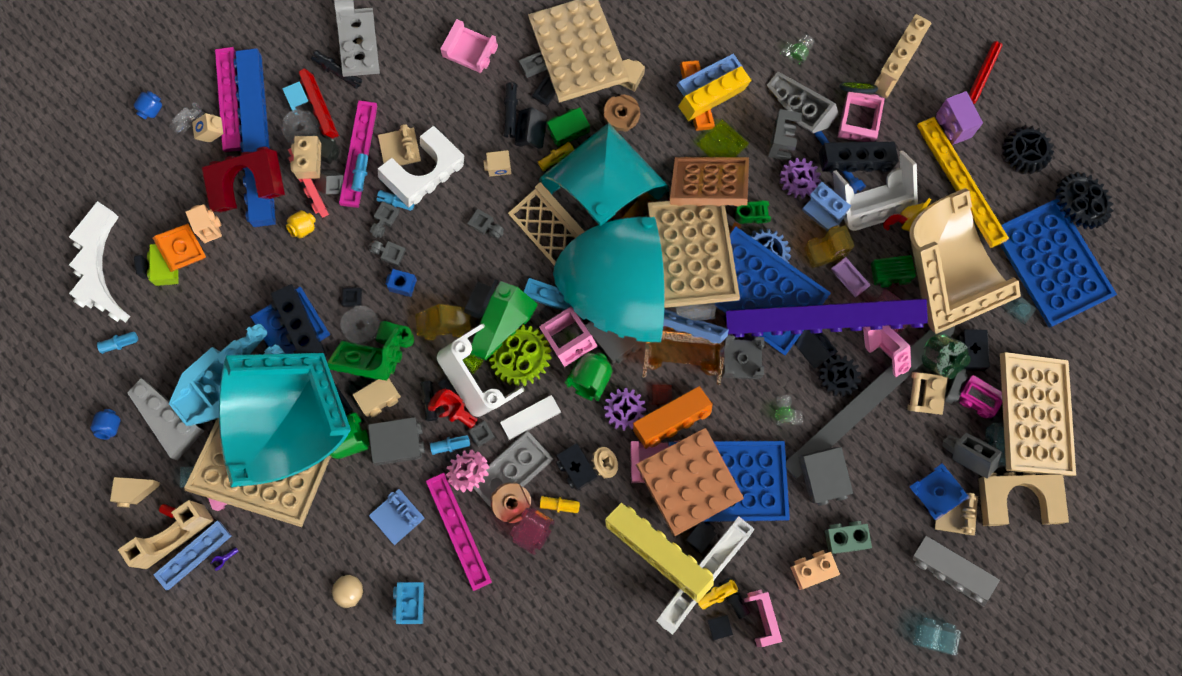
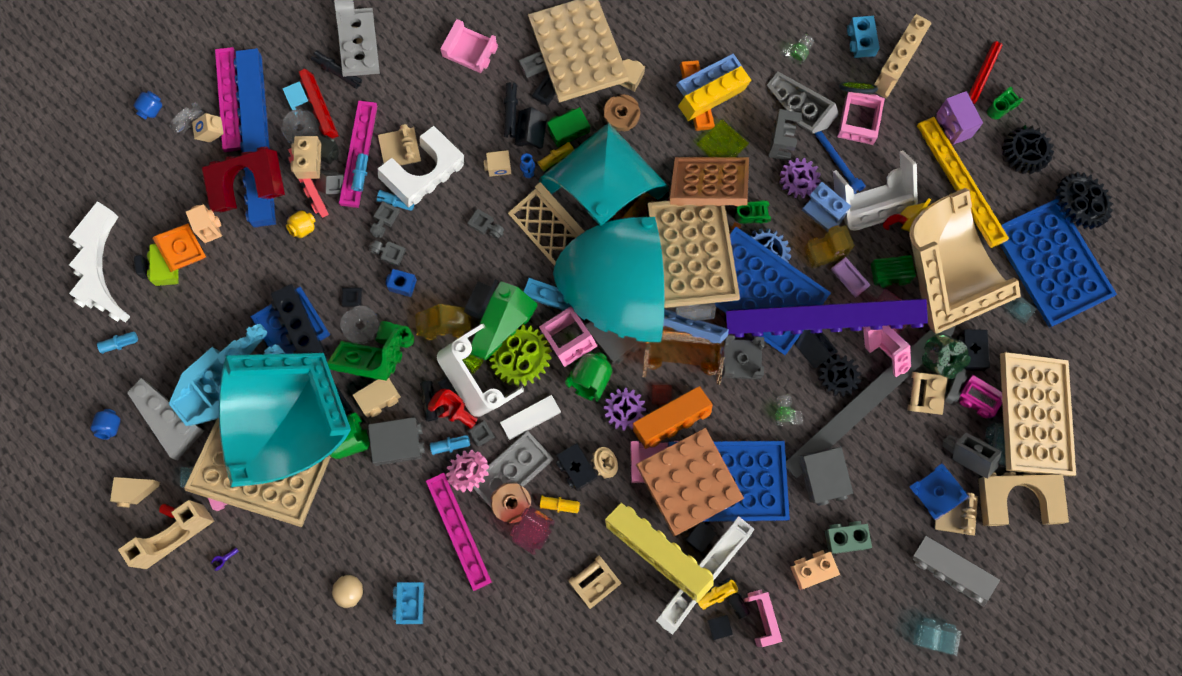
medium blue plate [154,520,232,590] -> none
medium blue hinge [369,489,425,545] -> none
black brick [818,141,899,173] -> none
none -> blue pin [520,153,535,178]
none -> tan plate [568,555,622,609]
none -> dark azure brick [847,16,879,58]
none -> green piece [987,87,1024,120]

